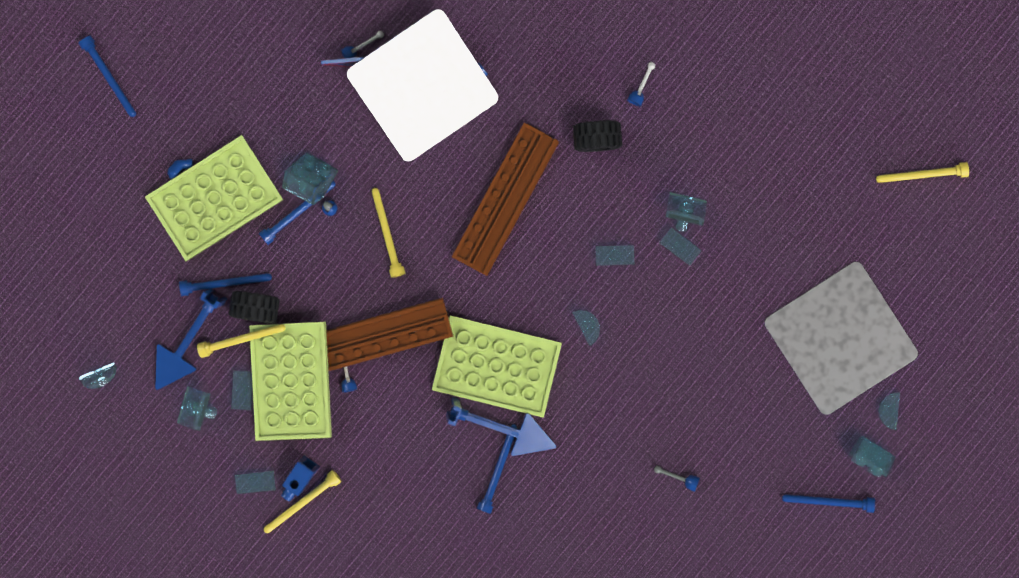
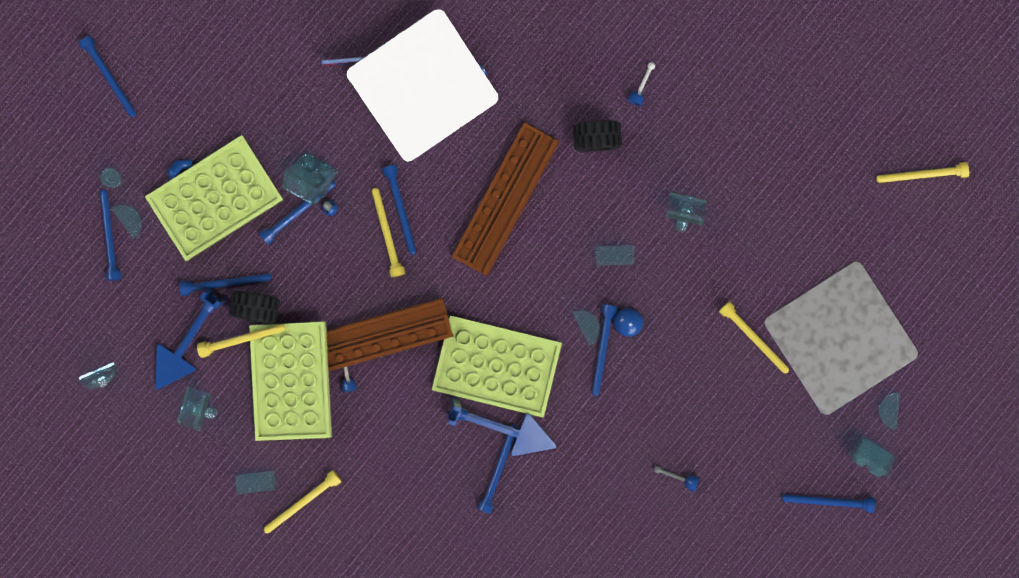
clear light blue plate [231,371,253,410] -> none
blue torso [281,456,320,502] -> none
hinge [341,31,384,59] -> none
clear light blue plate [659,228,702,266] -> none
none -> blue piece [100,189,121,281]
none -> clear light blue wheel [101,168,122,188]
none -> clear light blue plate [111,205,142,240]
none -> blue piece [382,165,416,255]
none -> blue piece [592,304,617,396]
none -> blue hair [612,307,644,337]
none -> light yellow piece [719,301,789,373]

